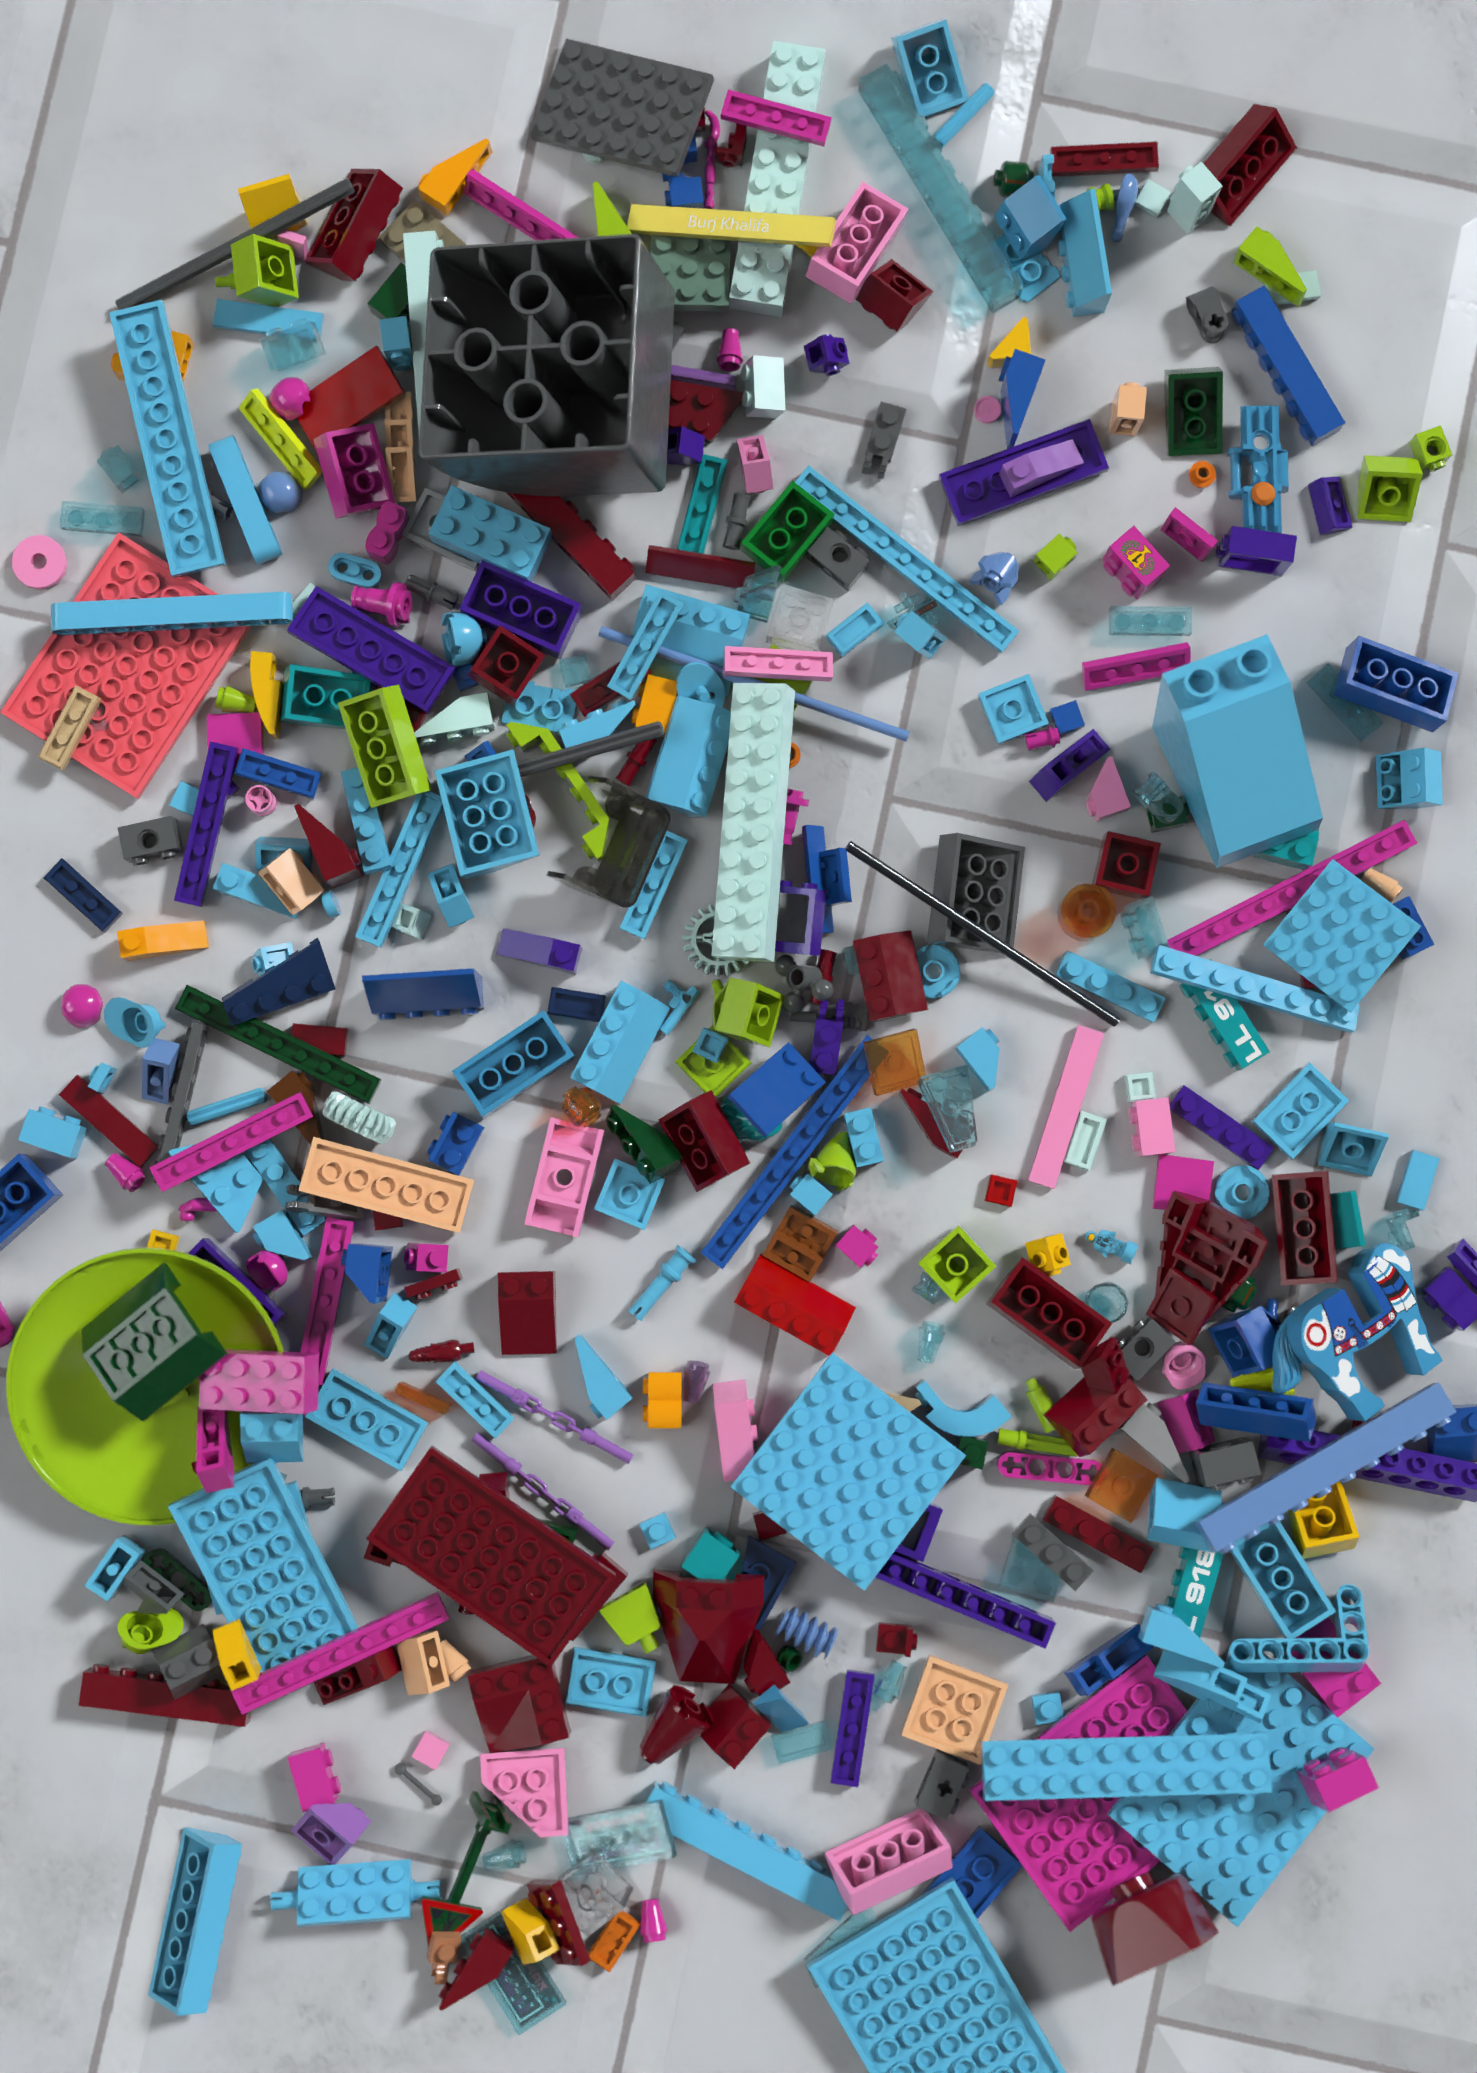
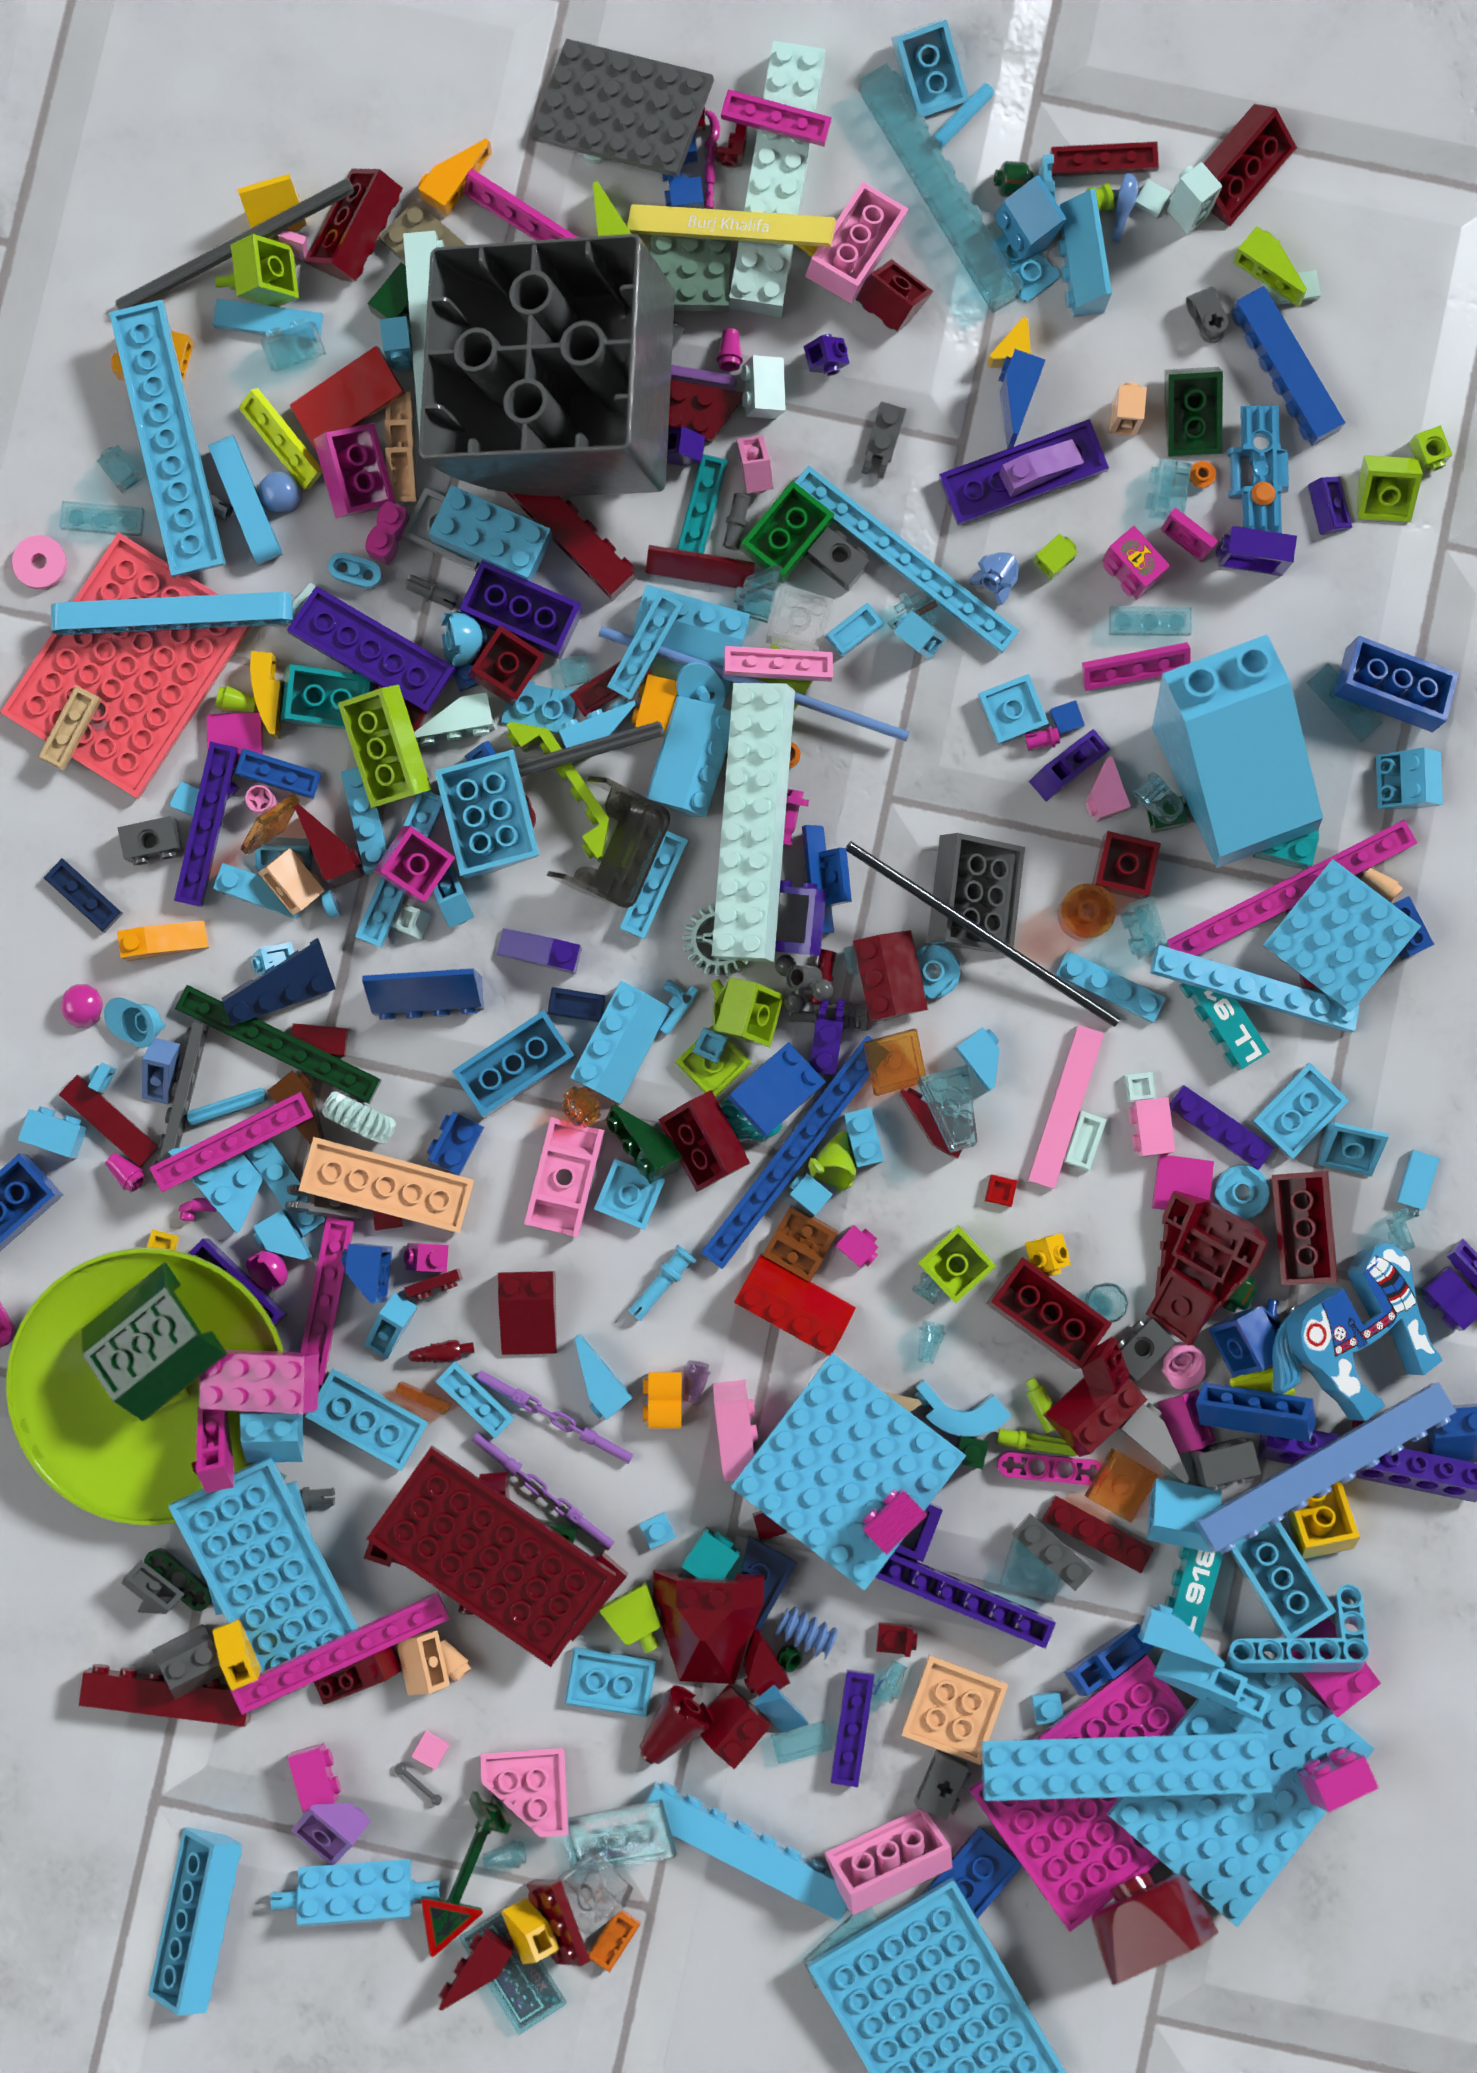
medium azure brick [84,1535,147,1601] -> none
lime piece [117,1608,184,1654] -> none
dark pink hair [270,377,310,420] -> none
dark pink piece [351,582,412,626] -> none
nougat plate [427,1931,462,1984] -> none
dark red slope [467,1655,571,1753] -> none
dark red pin [615,738,658,787] -> none
dark pink cone [640,1898,668,1943] -> none
bright pink piece [974,396,1001,424] -> none
medium azure piece [1085,1230,1139,1265] -> none
teal slope [1330,1190,1366,1250] -> none
none -> clear orange tile [241,794,301,856]
none -> dark pink brick [373,826,455,903]
none -> dark pink brick [862,1488,927,1555]
none -> clear light blue brick [1145,459,1191,521]

